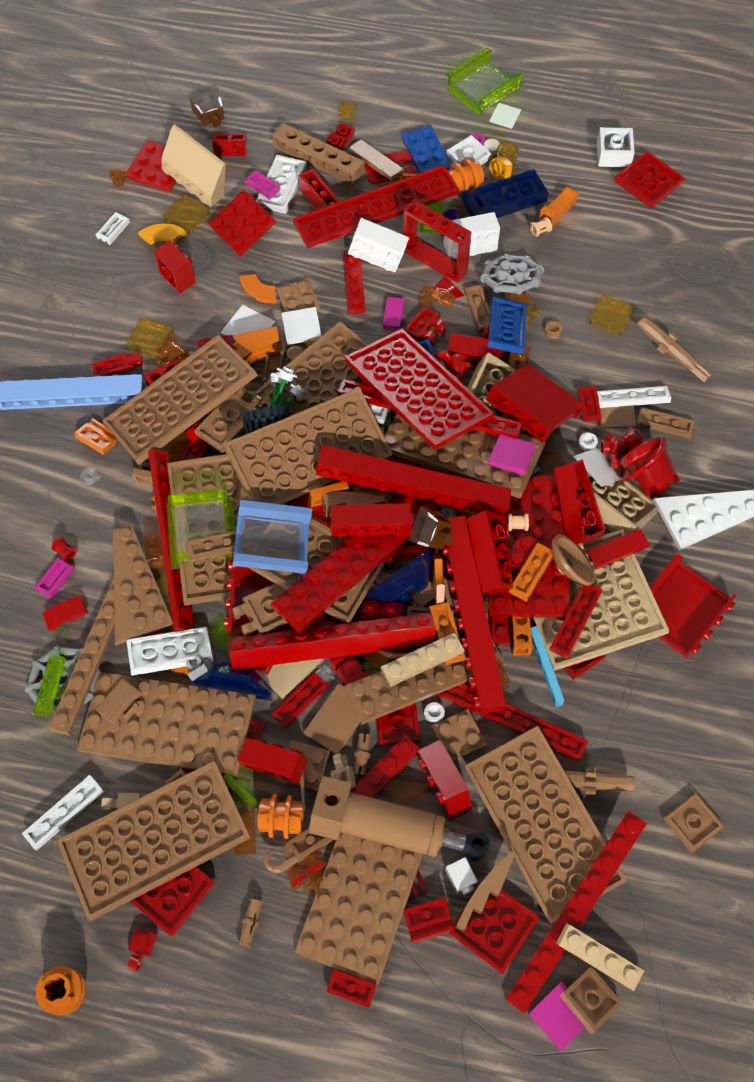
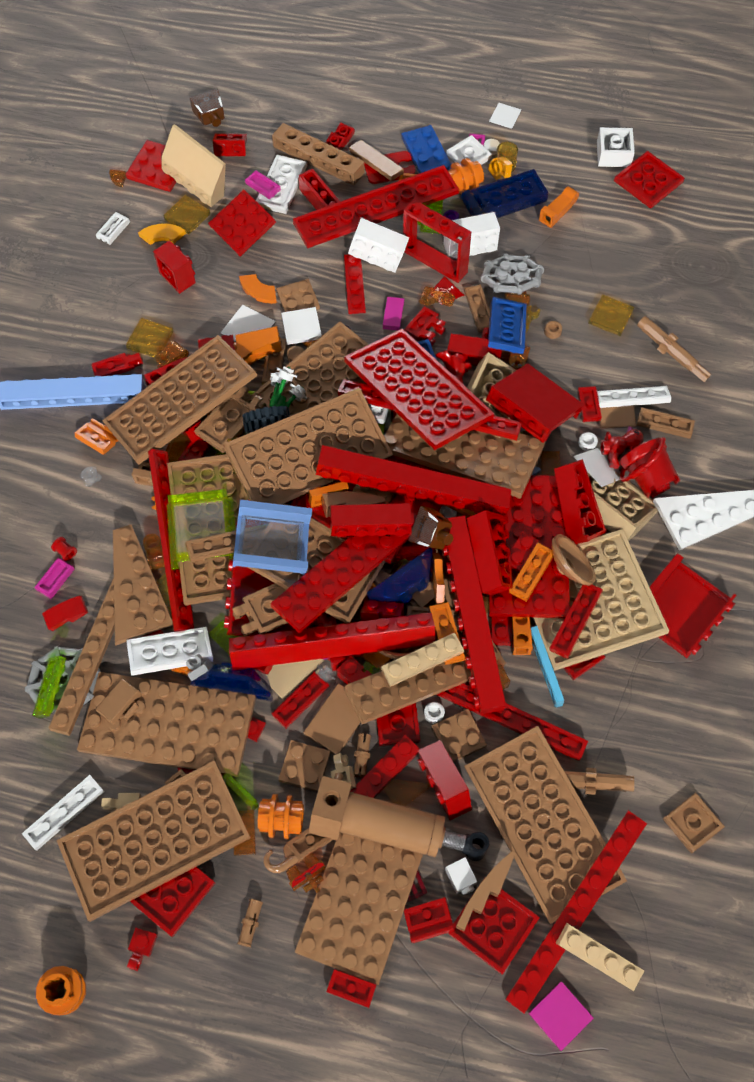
red brick [237,737,308,784] -> none
clear yellow tile [338,102,356,119] -> none
piece [447,47,525,116] -> none
dark pink tile [488,434,536,475] -> none
light nougat bush [508,514,529,531] -> none
light nougat bush [530,217,552,237] -> none
medium nougat plate [560,966,623,1034] -> none
red tile [587,528,650,570] -> none

